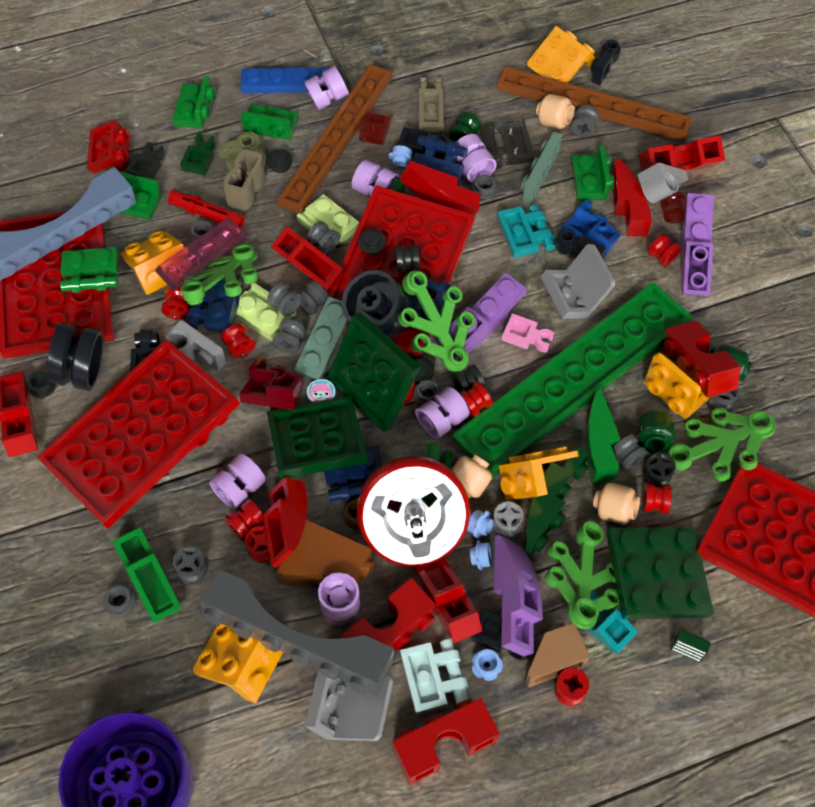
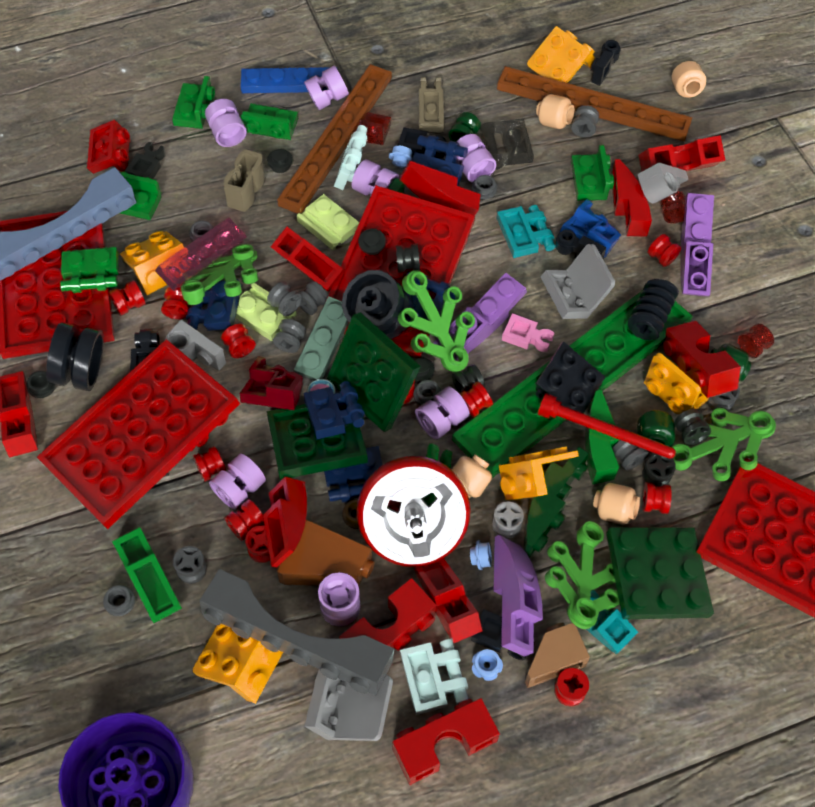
red pin [167,189,245,231] -> none
dark green plate [180,133,215,176] -> none
olive plate [218,132,266,172] -> none
dark grey wheel [306,221,340,255] -> none
light blue plate [467,510,494,539] -> none
sand green plate [521,132,563,204] -> none
dark green tile [670,630,711,662] -> none
none -> red wheel [109,280,146,316]
none -> red wheel [193,446,226,482]
none -> lavender wheel [205,99,247,147]
none -> dark blue plate [303,381,365,439]
none -> light aqua plate [334,125,367,190]
none -> black hinge [536,341,605,413]
none -> red piece [538,393,676,459]
none -> black piece [628,279,679,341]
none -> light nougat head [671,61,706,98]
none -> pearl dark grey wheel [674,409,711,445]
none -> clear red wheel [738,323,774,358]

